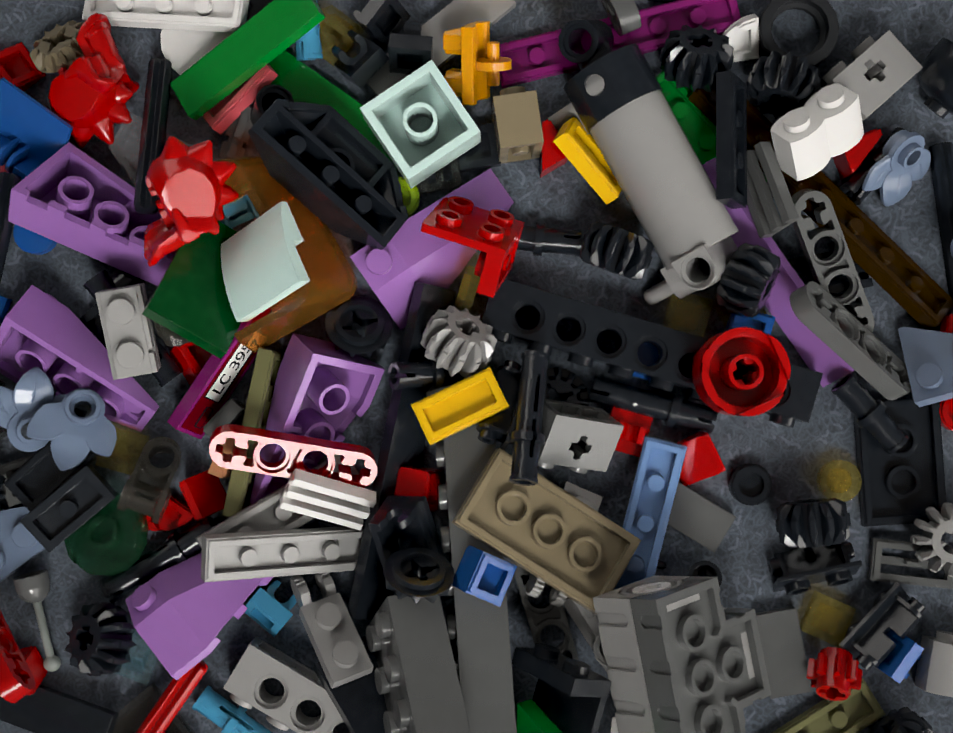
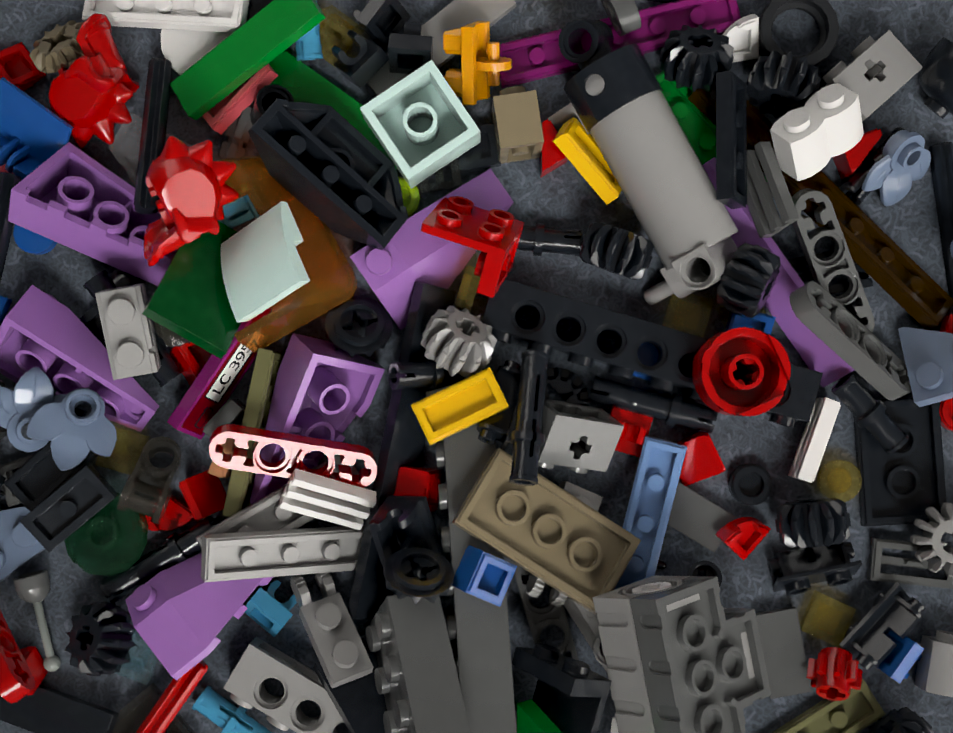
none -> red tile [715,517,771,561]
none -> white tile [788,397,841,483]

